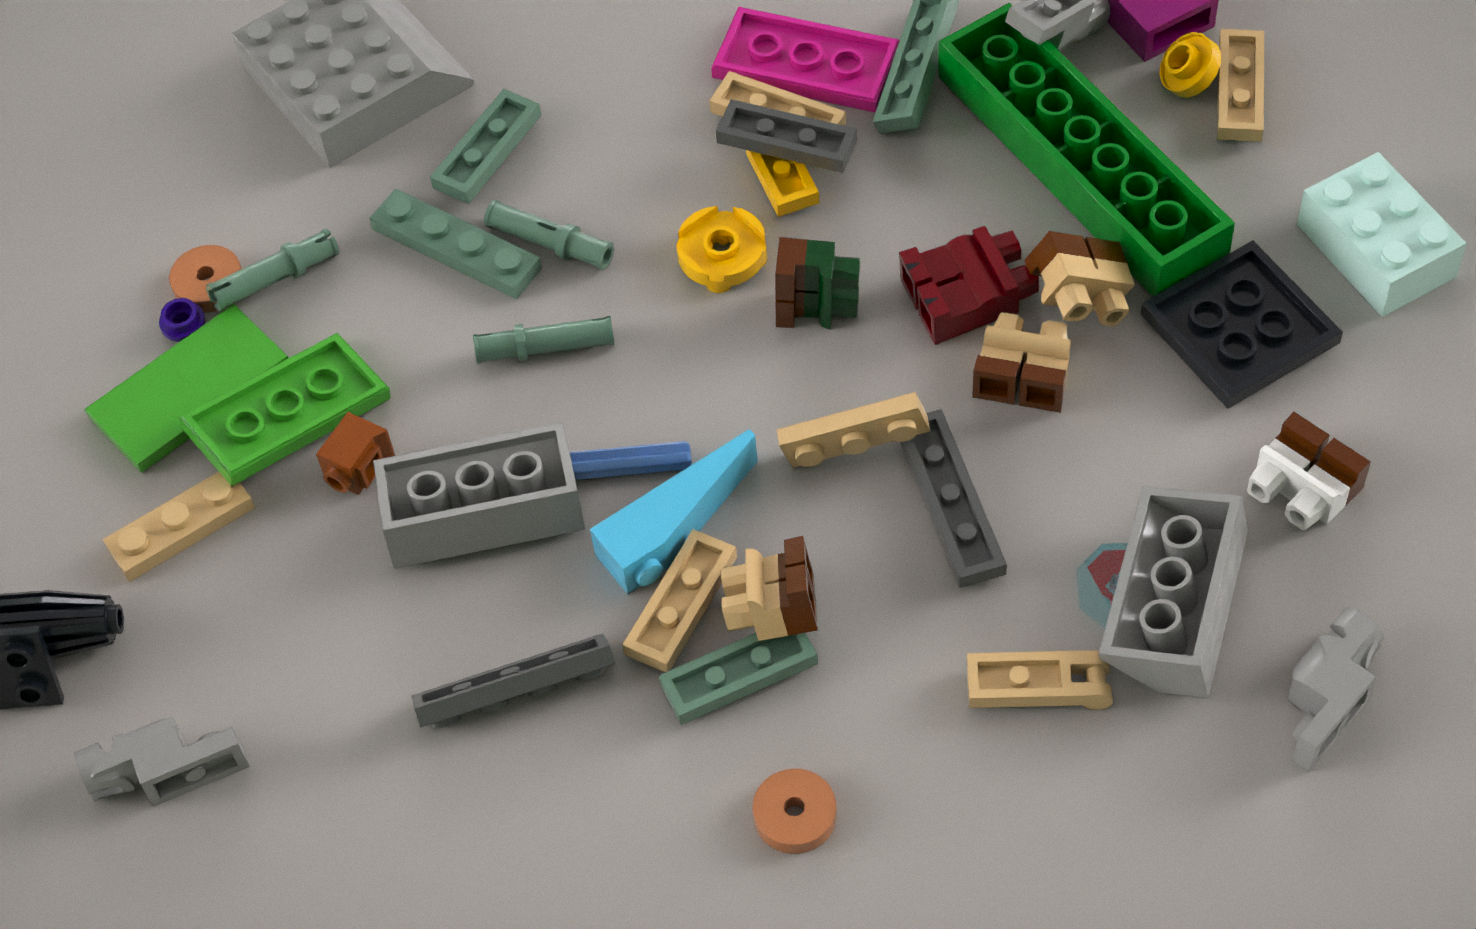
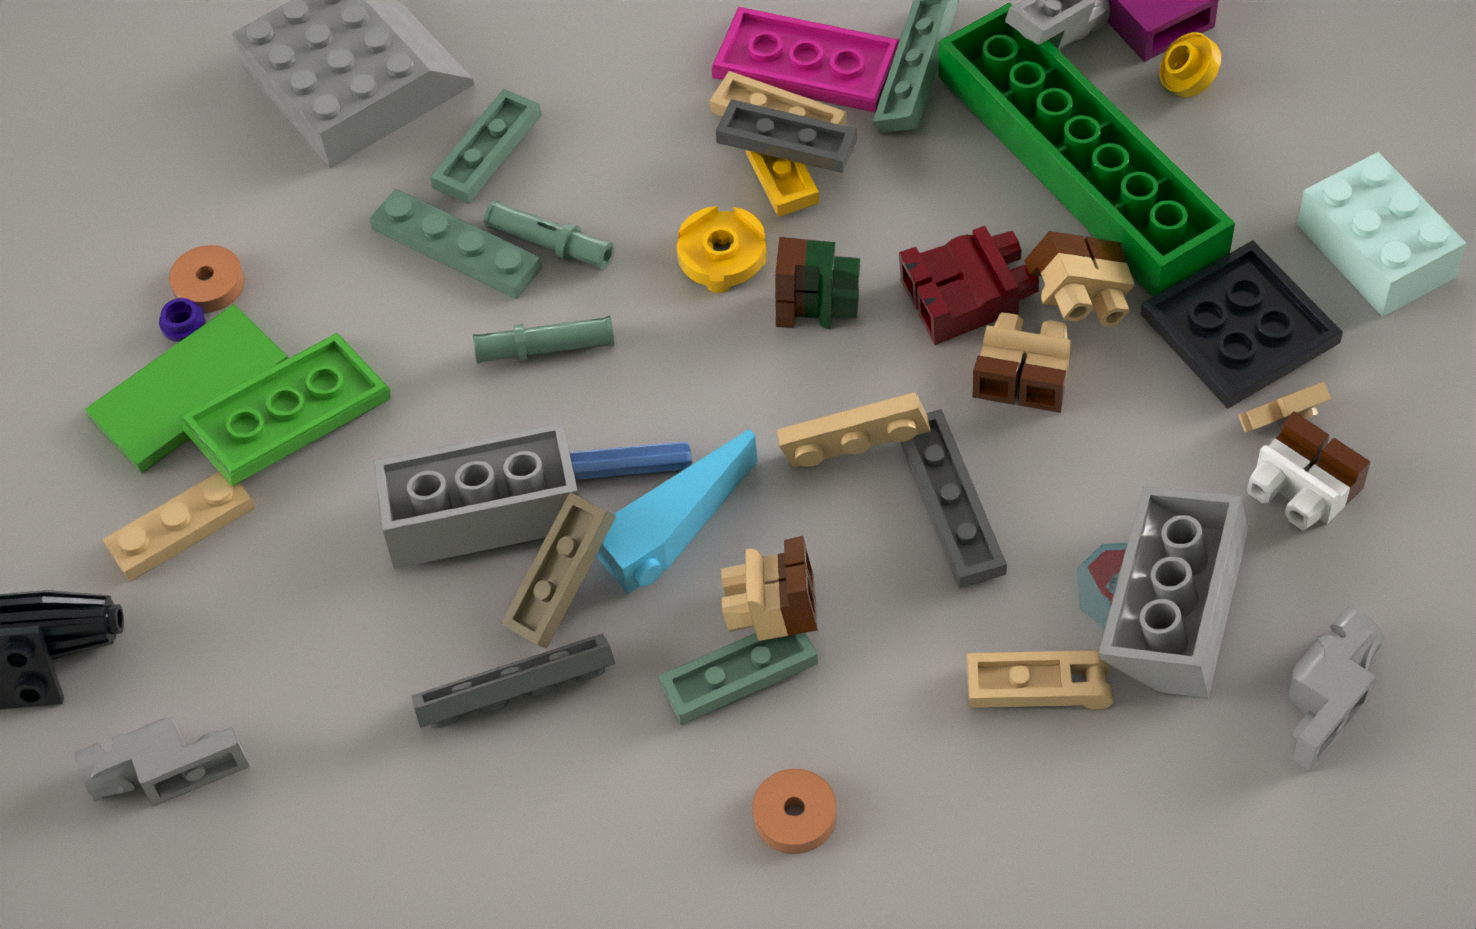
sand green pin [206,229,339,311] -> none
dark orange window [316,412,395,495] -> none
tan plate [622,529,737,672] -> none
tan plate [1217,29,1264,142] -> none
none -> dark tan plate [501,492,616,649]
none -> tan plate [1238,381,1331,432]

